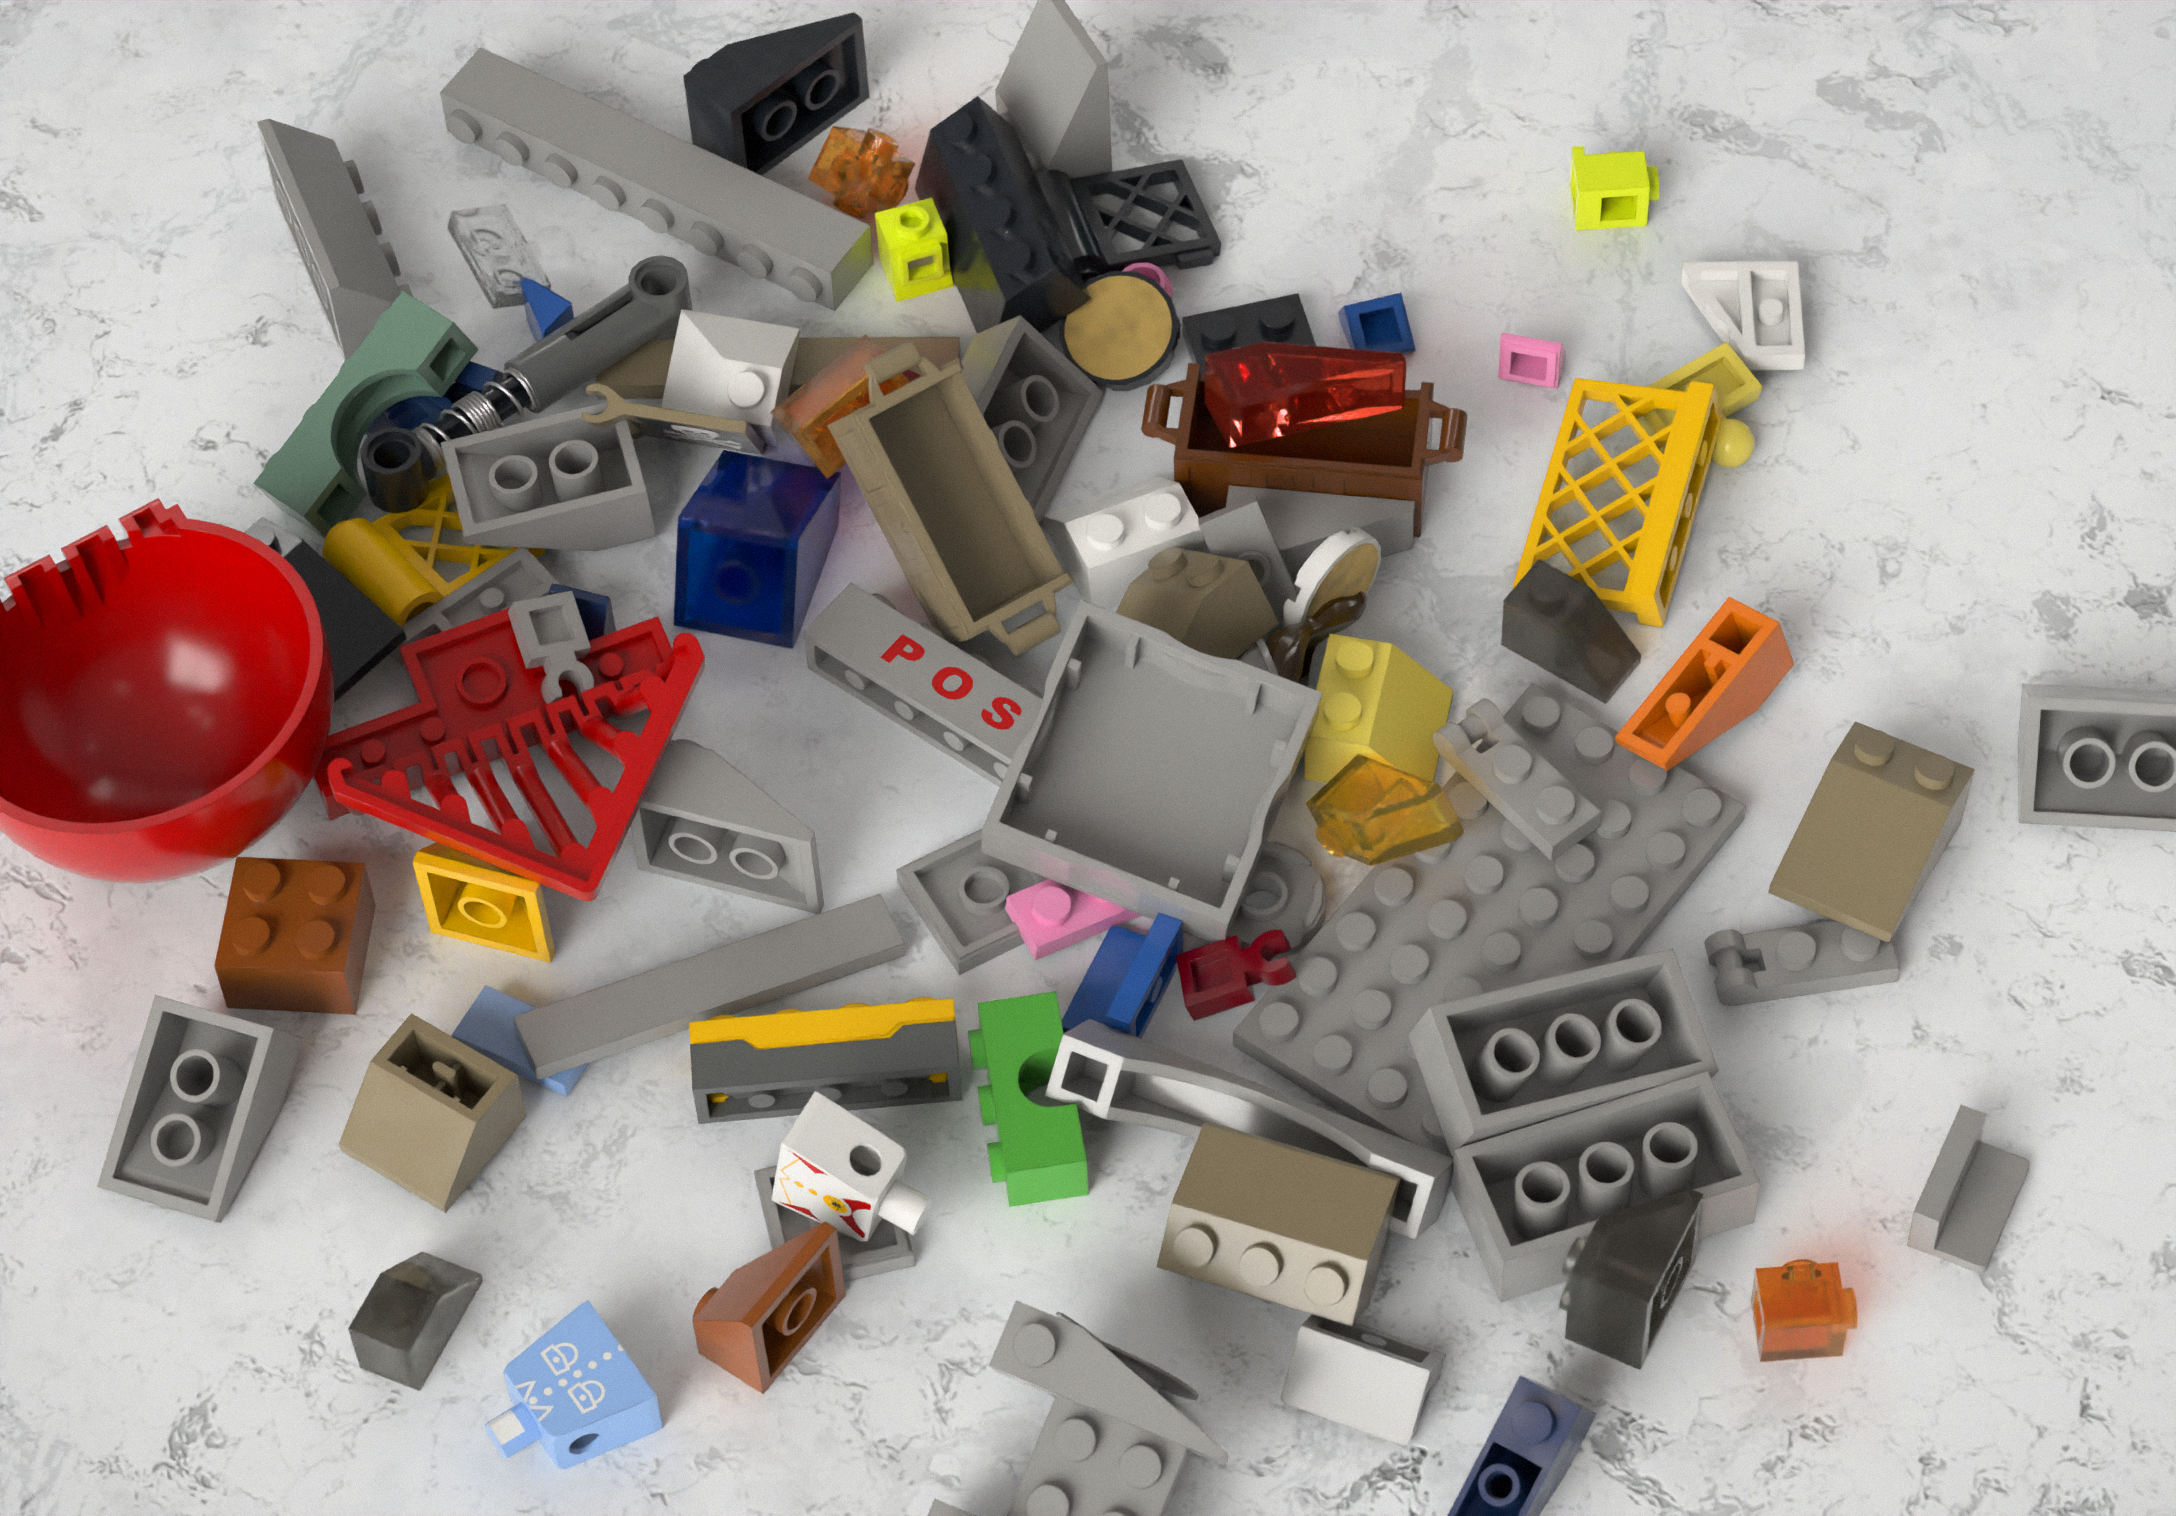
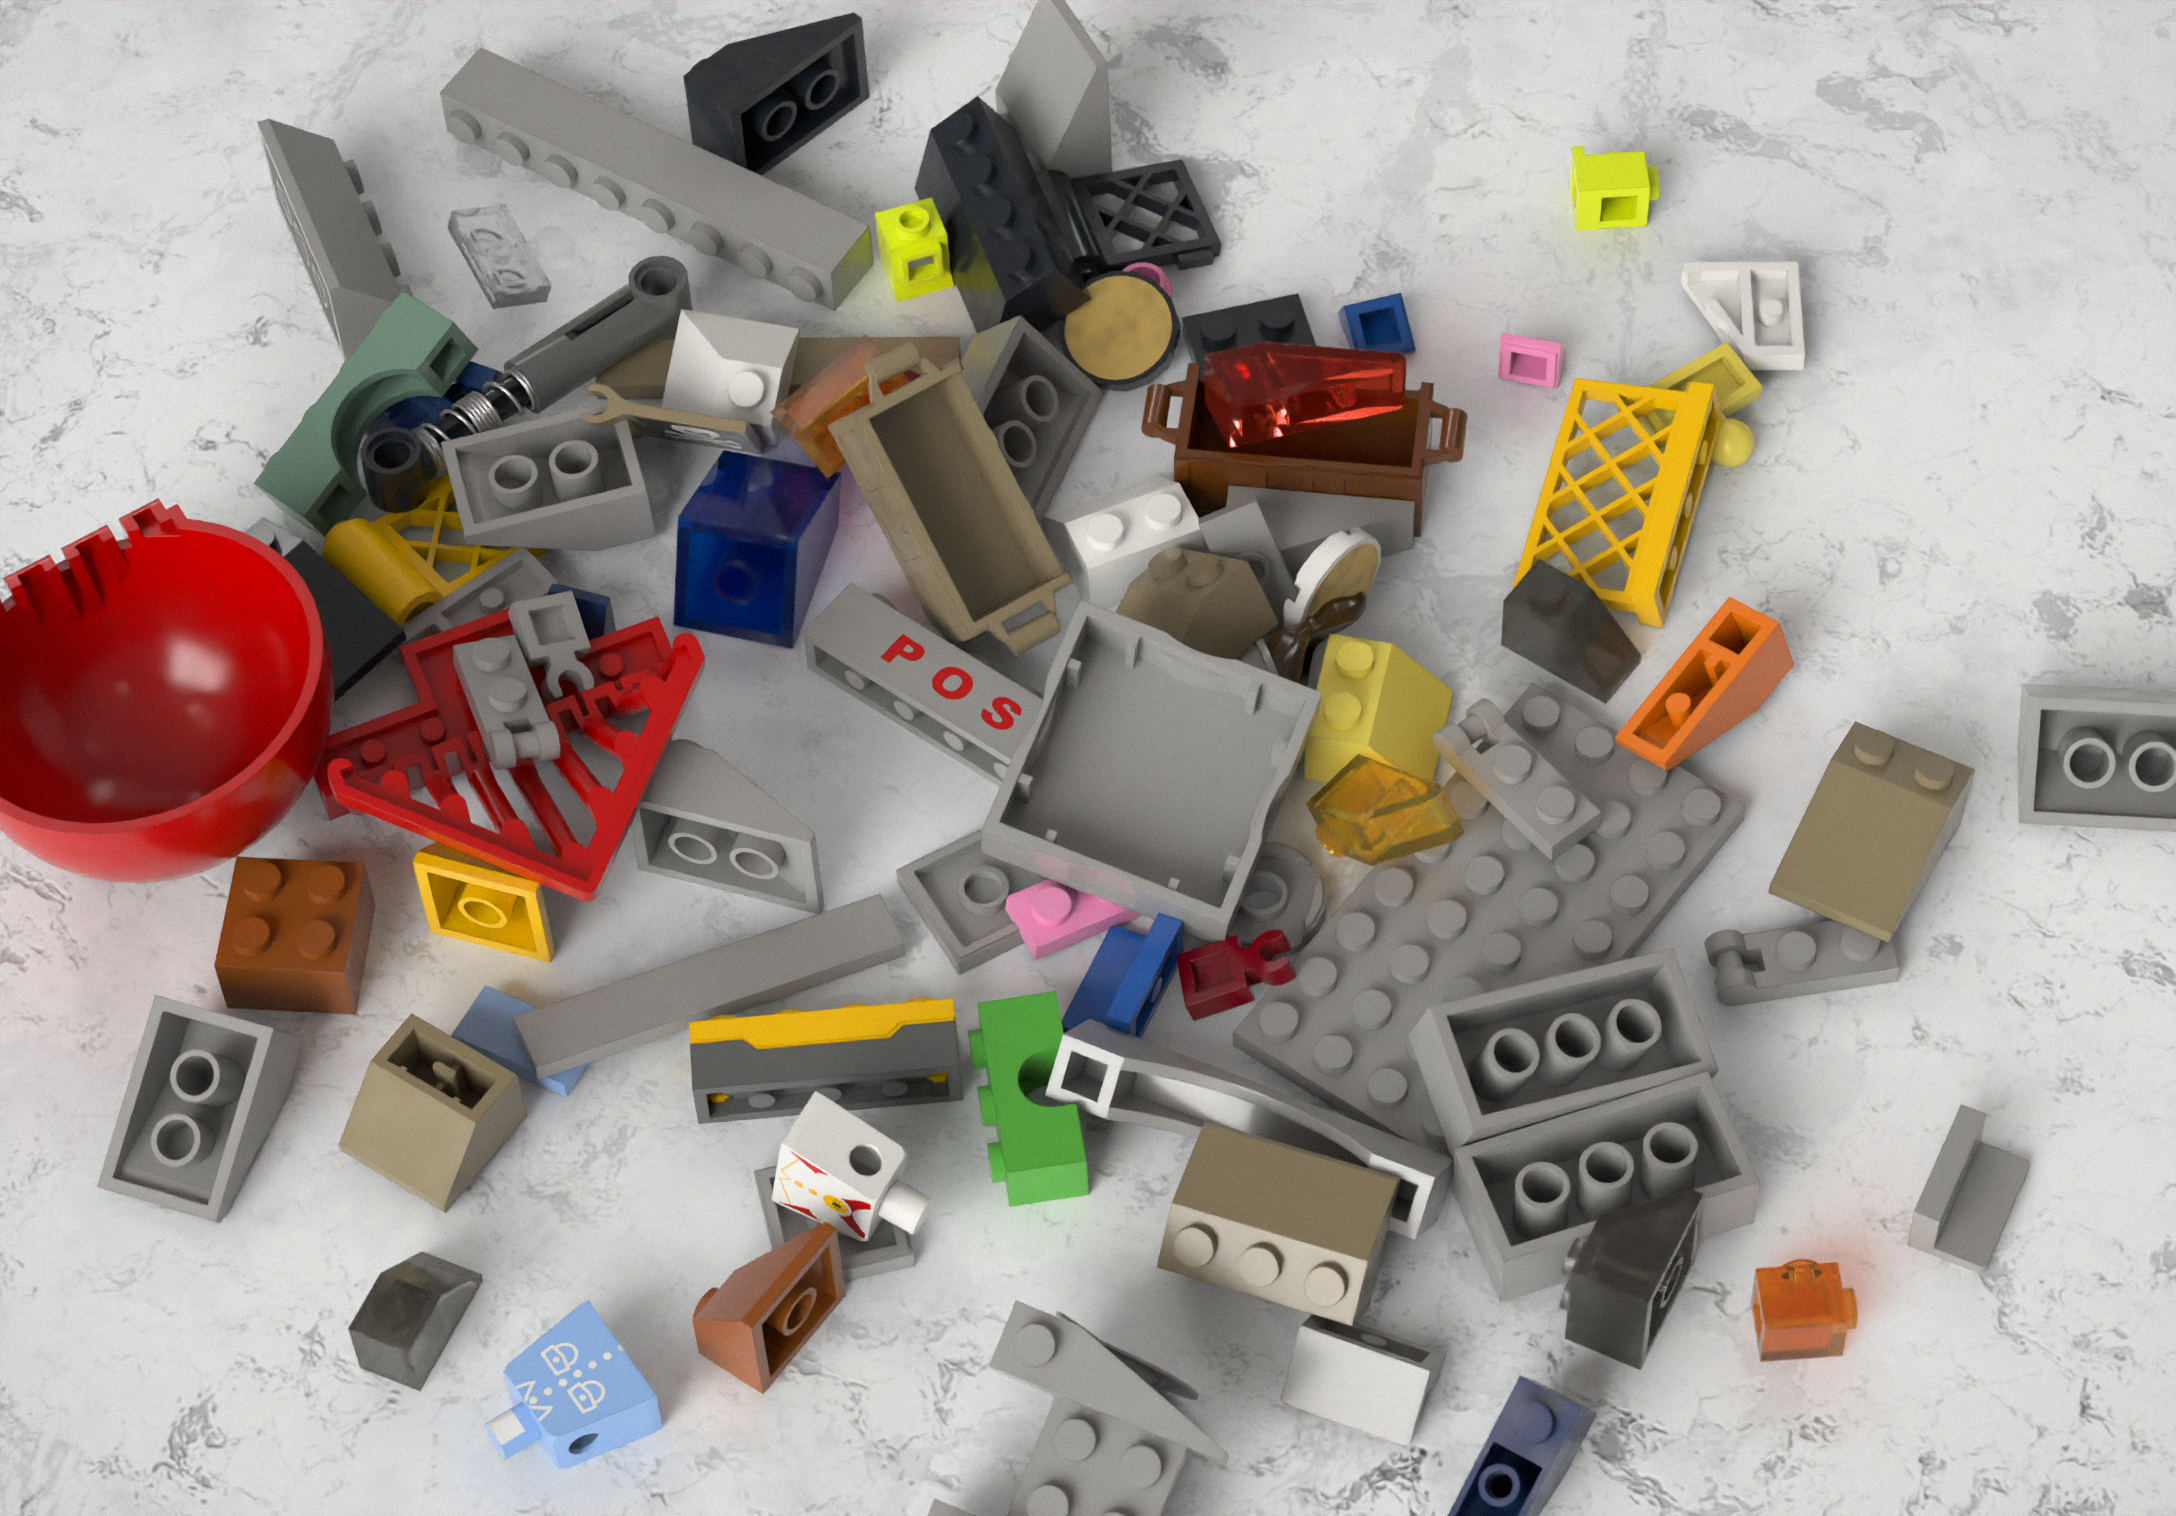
blue slope [520,277,574,342] -> none
clear orange brick [807,126,916,219] -> none
none -> light grey plate [453,635,560,770]

